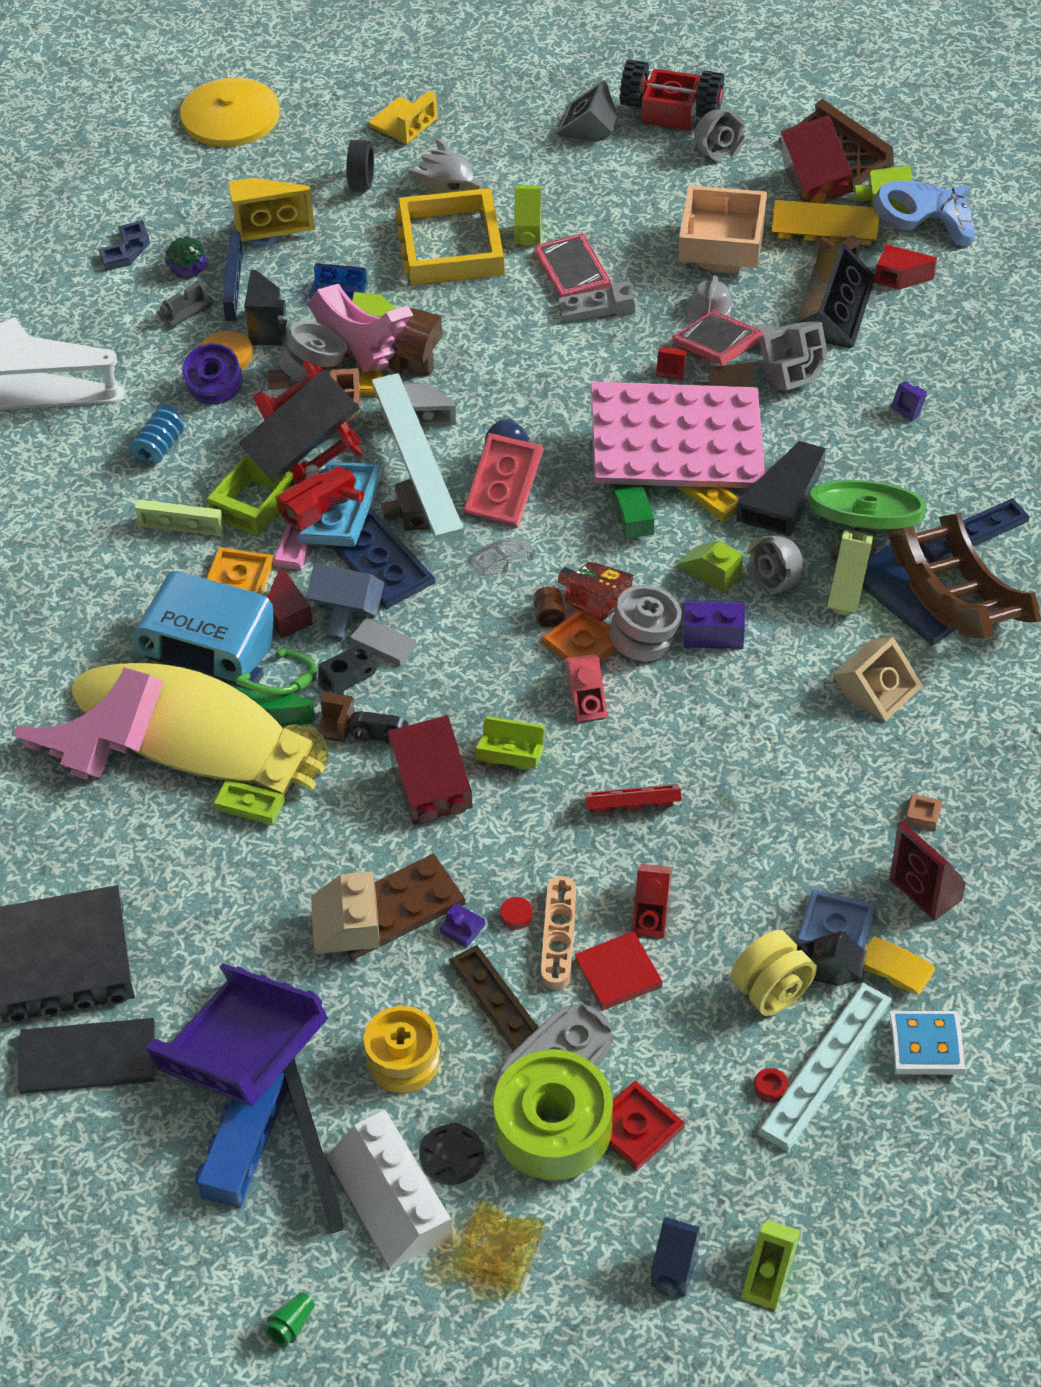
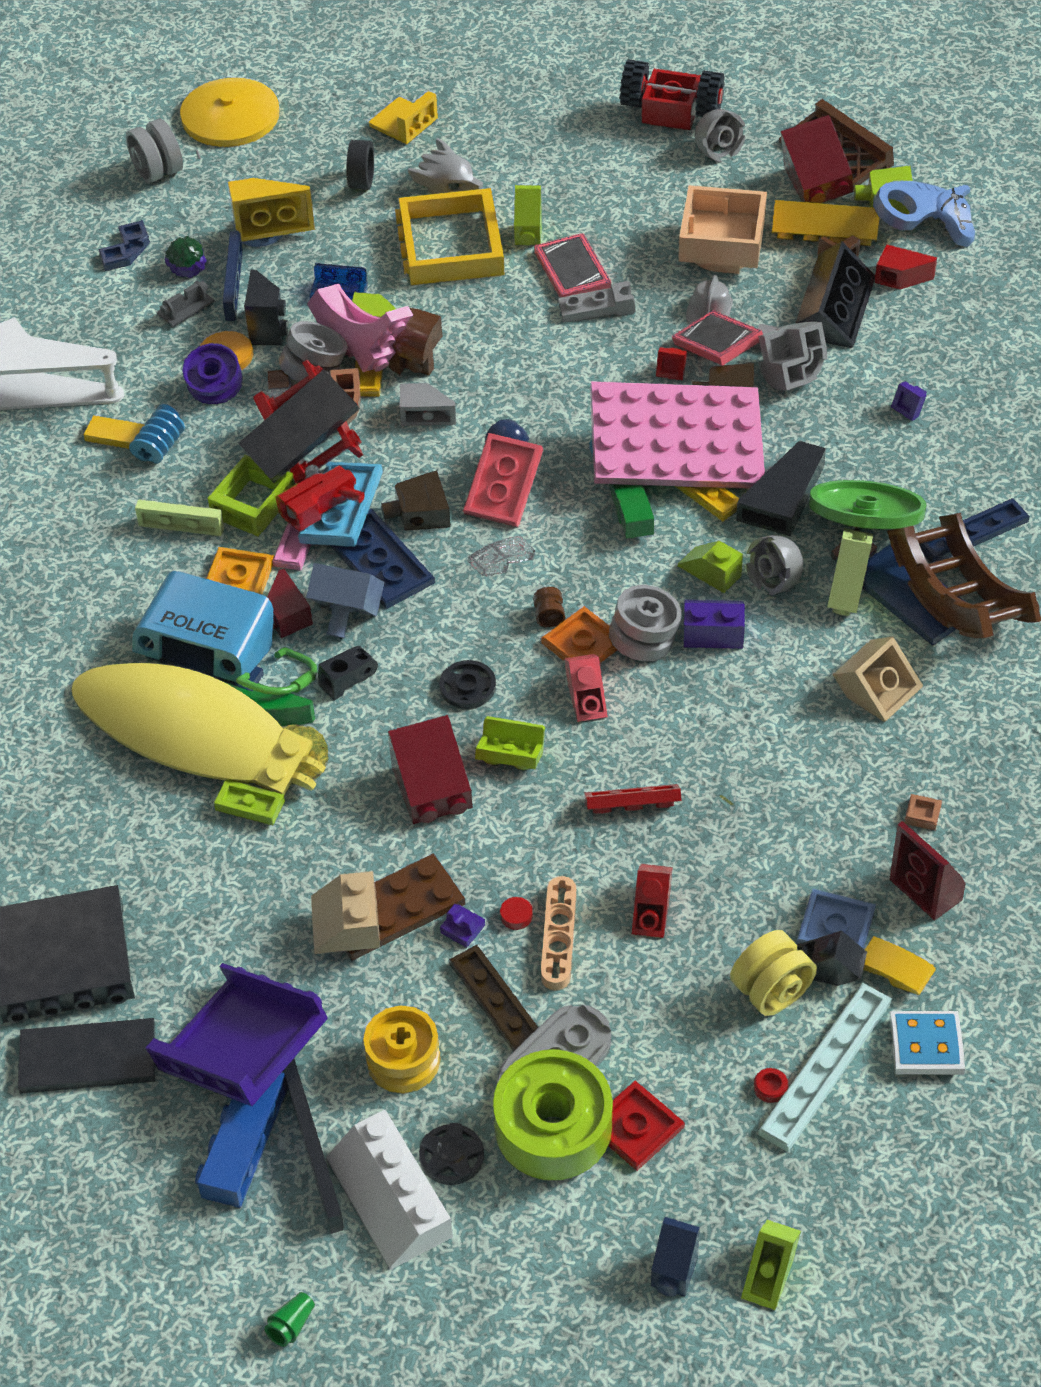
bright pink arch [13,667,164,780] -> none
reddish brown panel [316,692,355,742] -> none
black plate [347,711,409,744] -> none
light grey tile [350,618,417,667] -> none
light aqua tile [372,373,464,542] -> none
clear yellow brick [453,1200,546,1293] -> none
dark grey slope [557,80,617,141] -> none
clear red torso [558,562,634,622] -> none
red tile [575,931,663,1011] -> none
none -> yellow tile [83,415,145,449]
none -> light grey wheel [125,118,183,184]
none -> black wheel [439,660,496,708]

